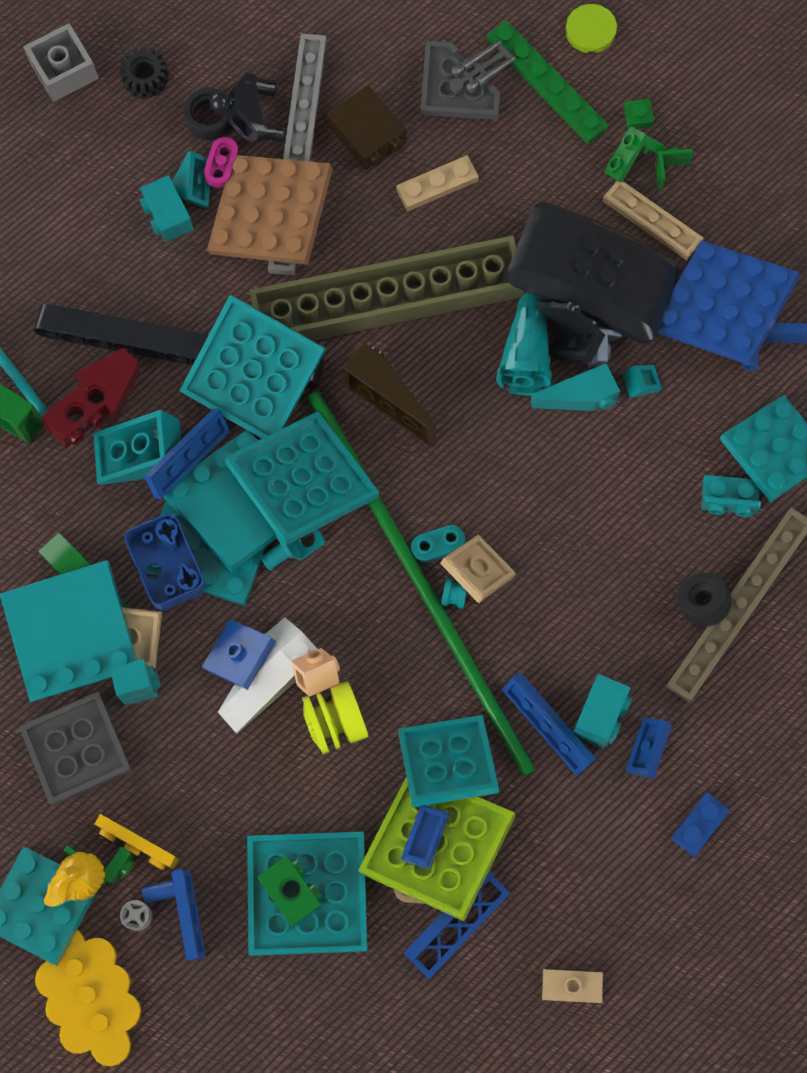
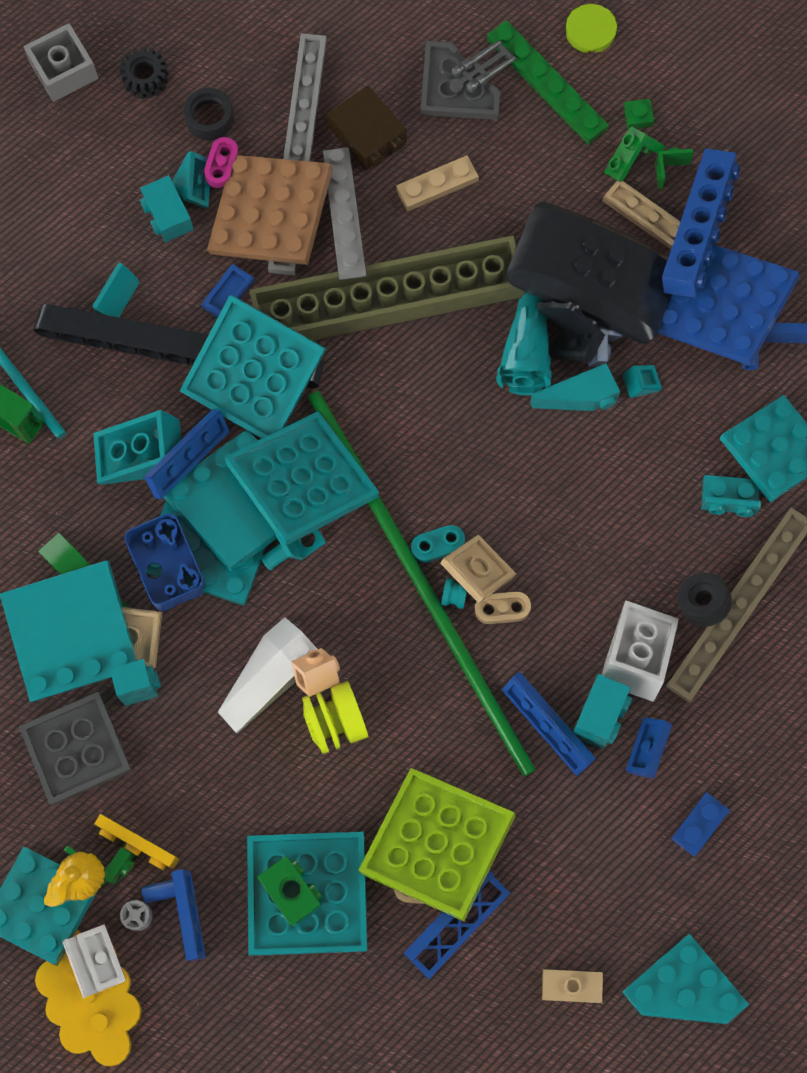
dark red brick [41,348,140,449] -> none
plate [202,619,276,690] -> none
black connector [210,72,286,143] -> none
dark brown slope [343,343,436,448] -> none
teal plate [398,715,499,807] -> none
blue tile [401,805,450,870] -> none
none -> white plate [63,924,125,999]
none -> teal slope [93,262,139,317]
none -> blue tile [201,264,255,318]
none -> light grey plate [323,147,366,280]
none -> tan plate [475,592,531,624]
none -> white slope [602,601,679,702]
none -> teal plate [622,934,749,1024]
none -> blue brick [662,149,741,298]

